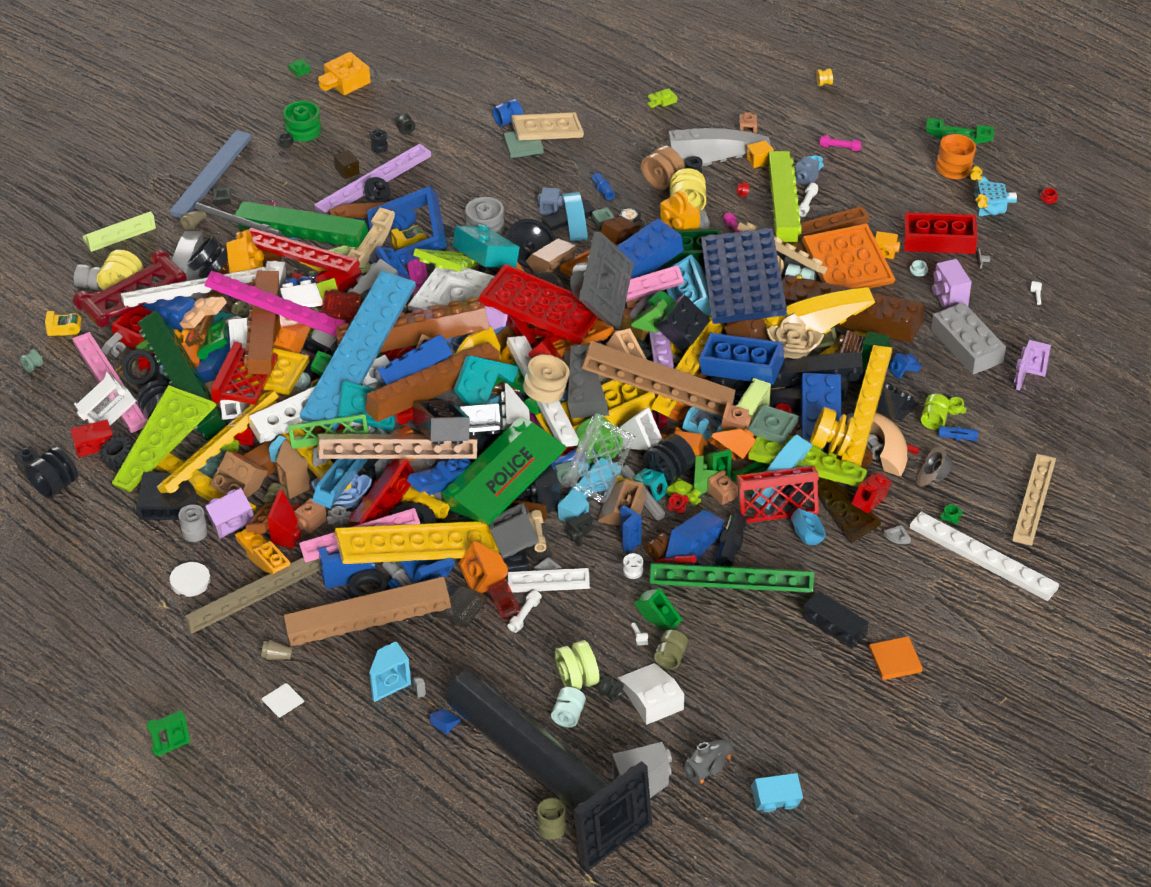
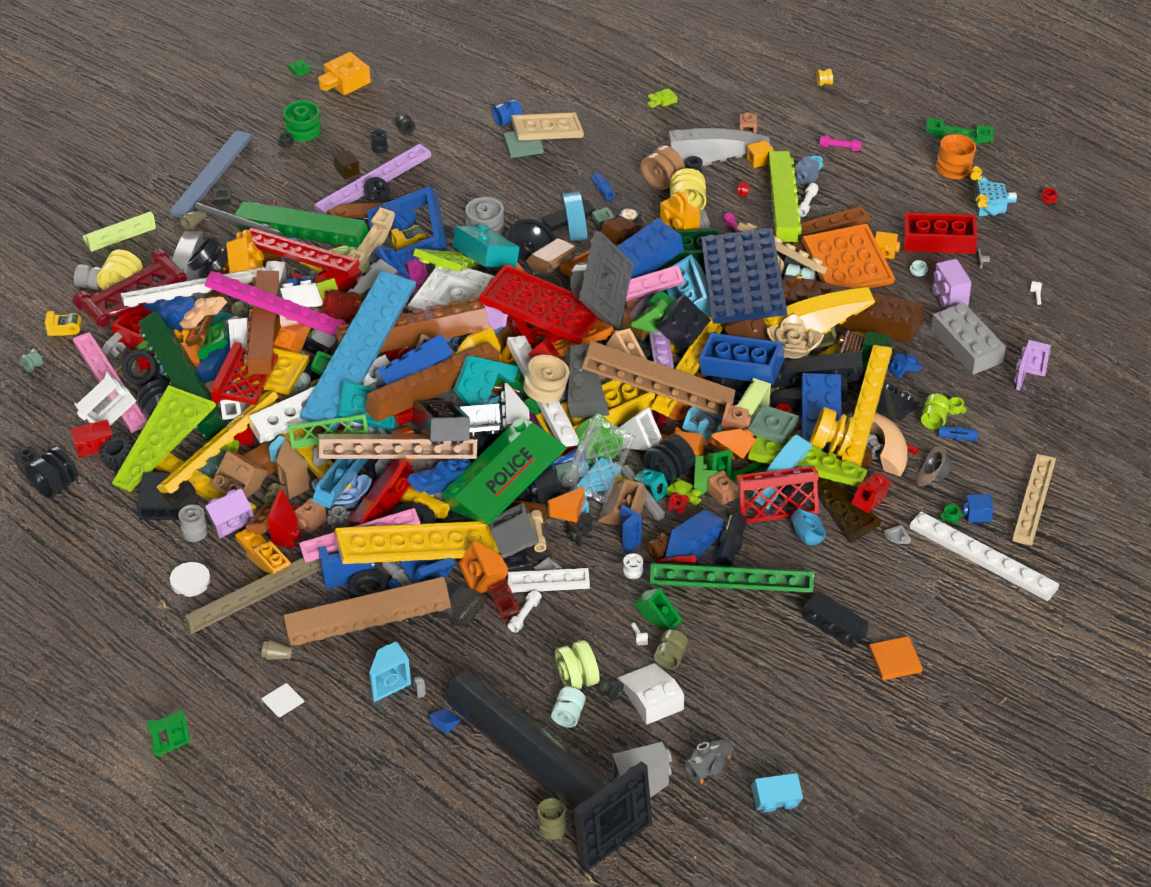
sand blue brick [538,187,563,215] -> none
none -> orange slope [548,487,585,523]
none -> blue brick [962,494,994,523]

